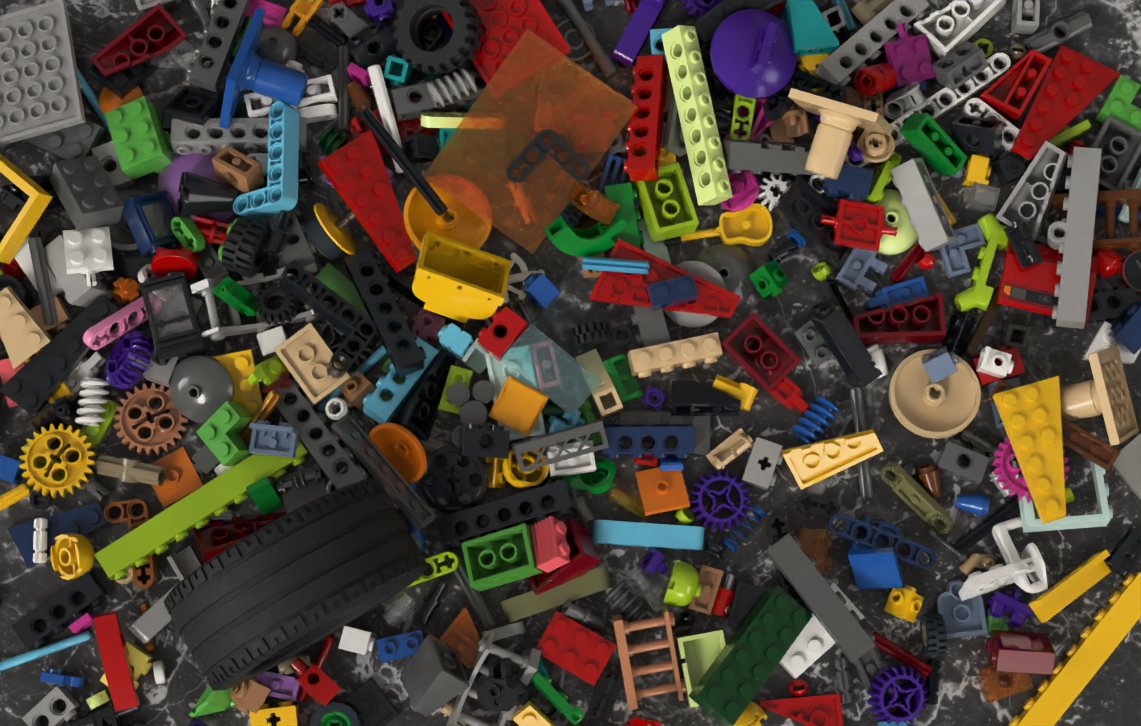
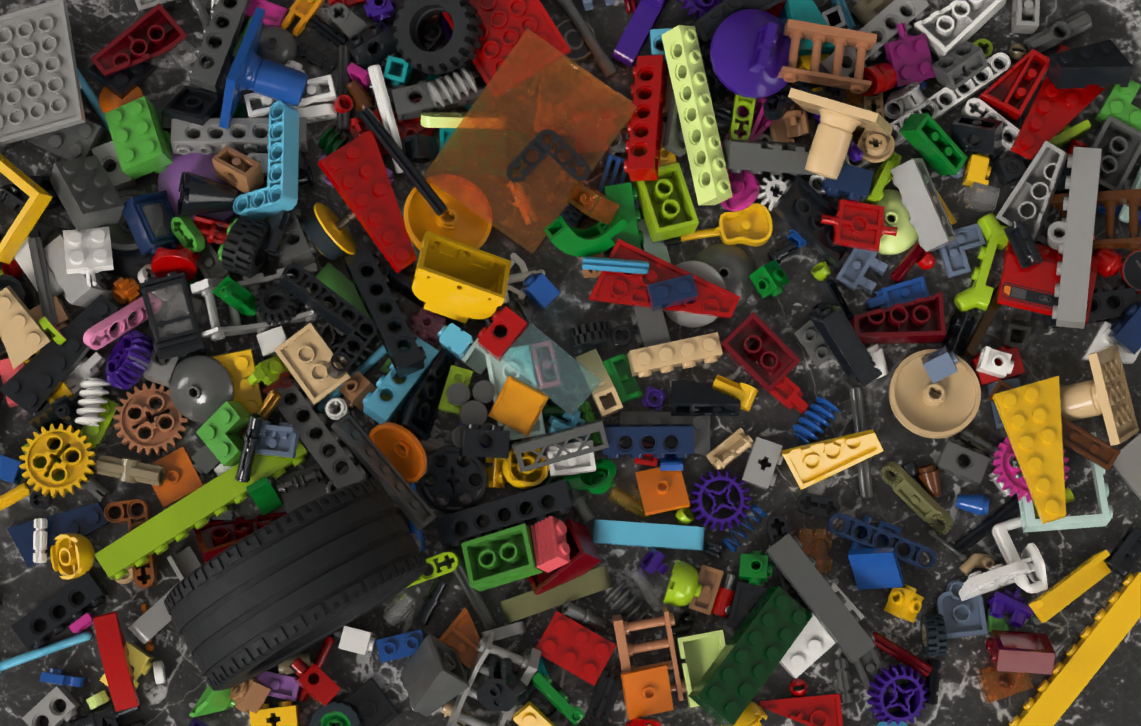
none -> lime tile [38,316,66,345]
none -> black pin [235,413,264,483]
none -> red hinge [333,94,353,114]
none -> orange plate [621,663,674,720]
none -> green brick [739,551,773,585]
none -> nougat fence [778,19,877,94]
none -> black wedge [1046,39,1133,89]

